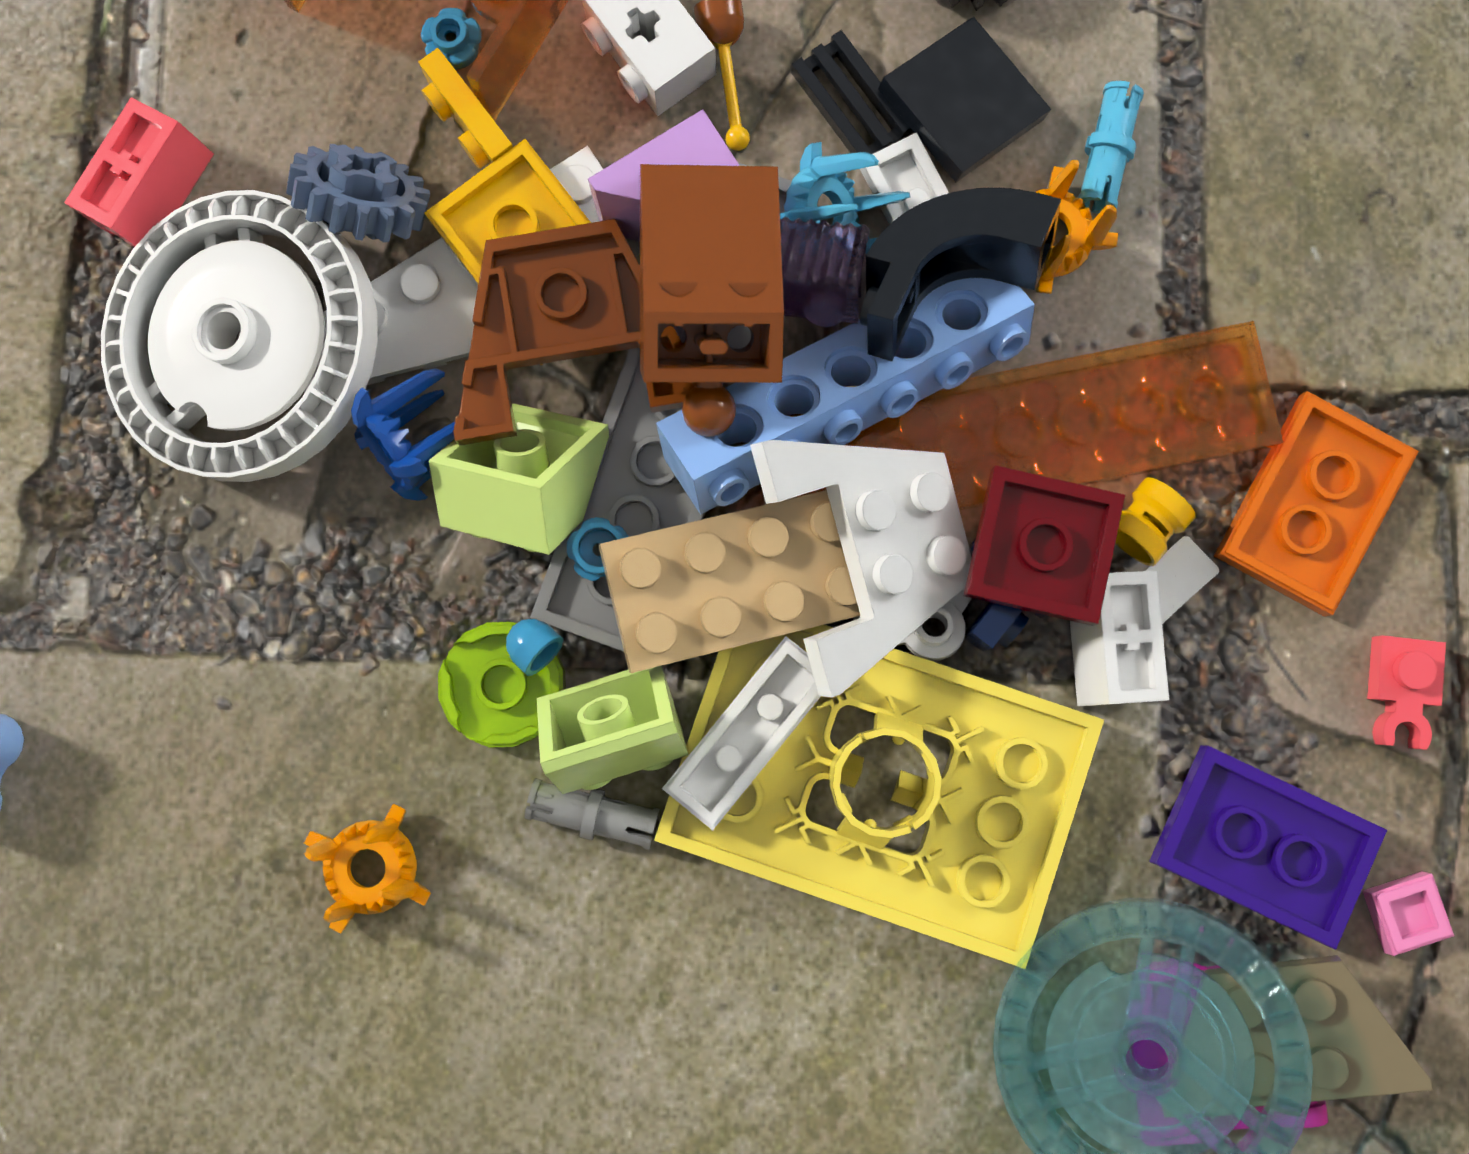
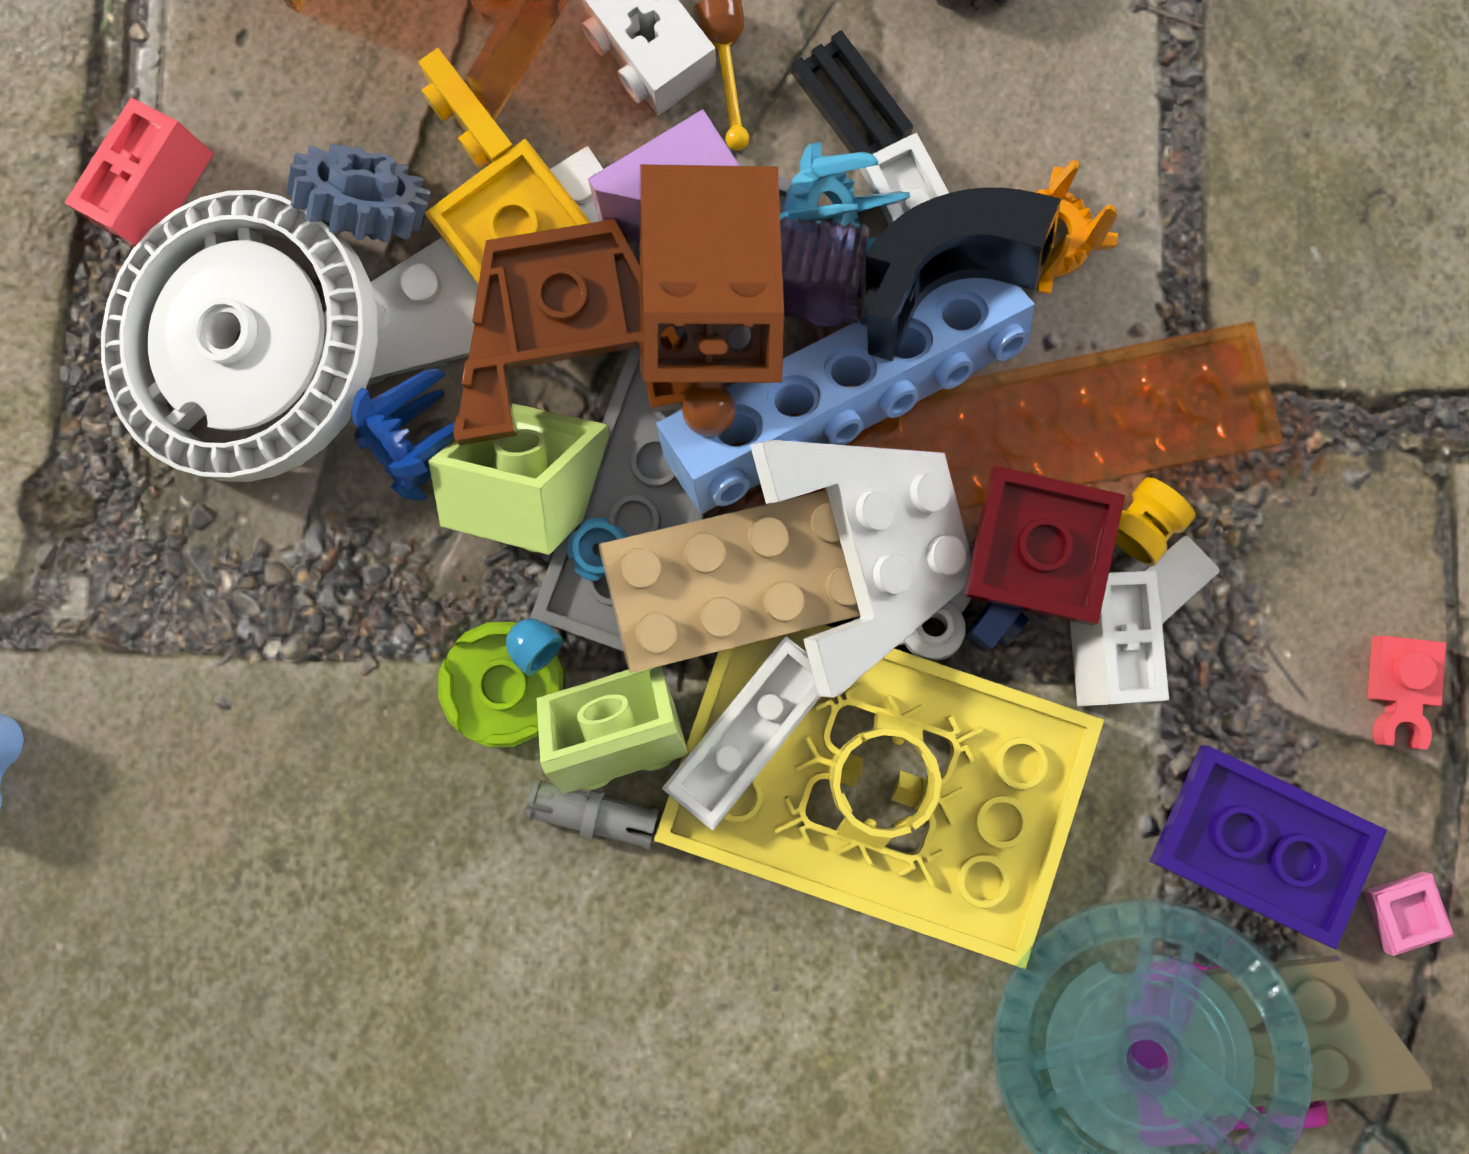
light orange piece [304,803,431,934] -> none
dark azure plate [421,8,482,70] -> none
black tile [878,16,1051,183] -> none
medium azure pin [1078,81,1144,213] -> none
orange tile [1214,391,1419,617] -> none

